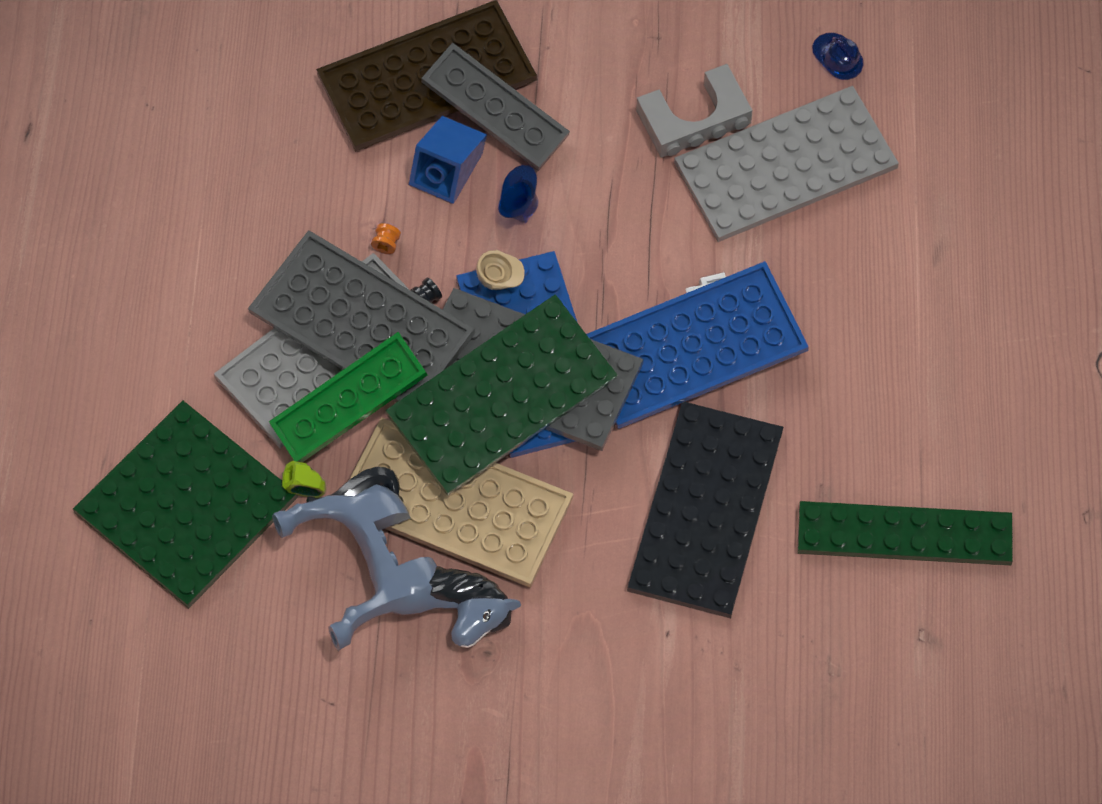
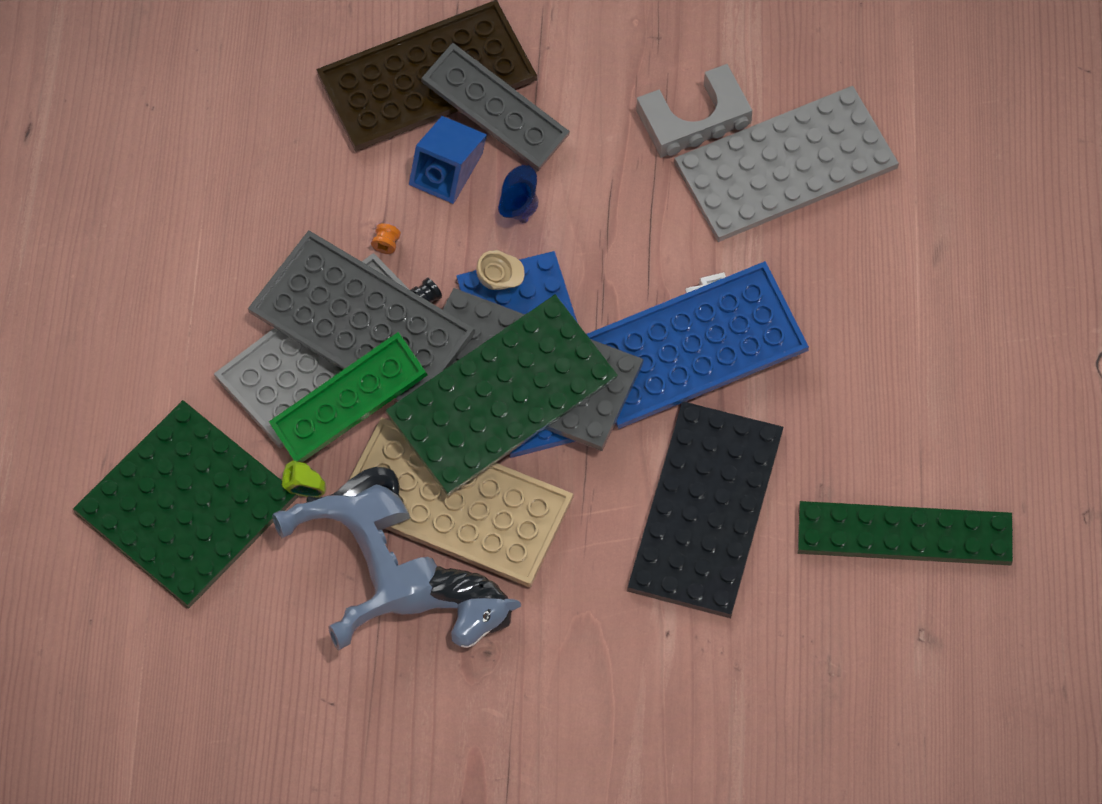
clear blue piece [812,33,864,80] -> none

